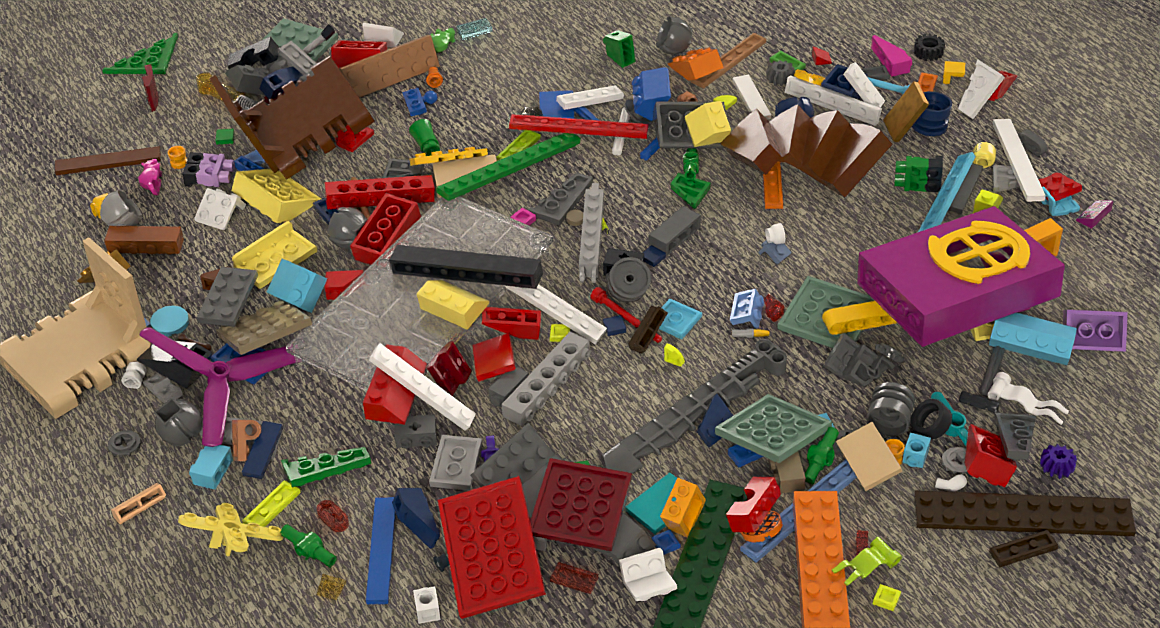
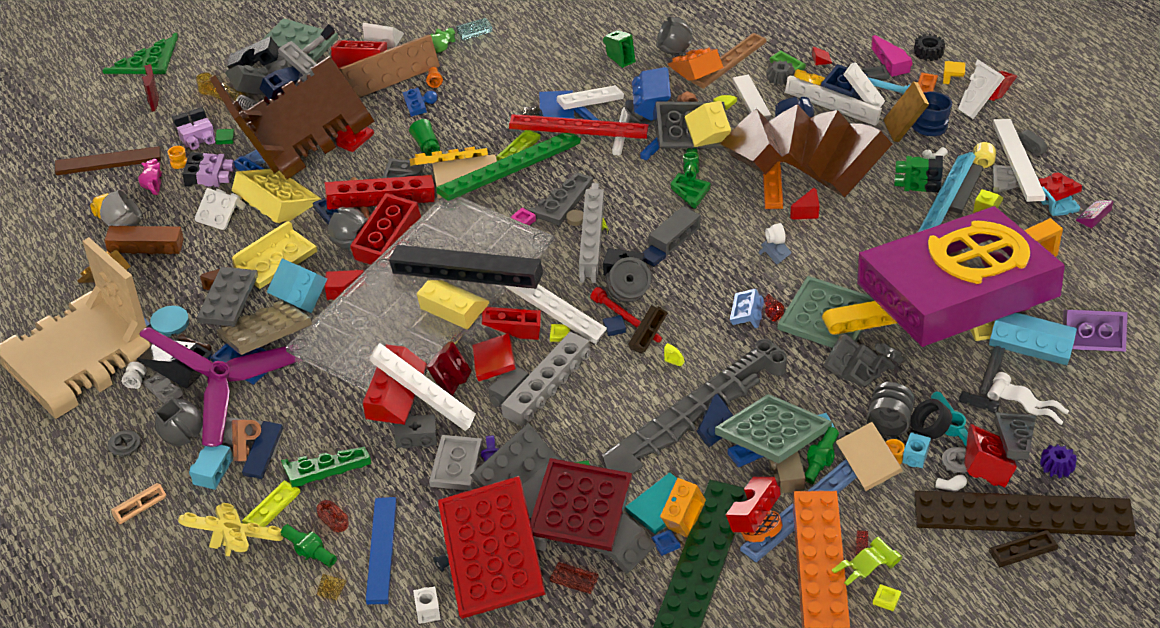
dark blue slope [392,488,440,549] -> none
white bracket [619,548,677,601] -> none
medium azure tile [659,299,702,339] -> none
light grey piece [732,329,770,338] -> none
none -> lavender hips [172,107,215,150]
none -> red slope [790,188,820,220]
none -> white arm [922,147,948,159]

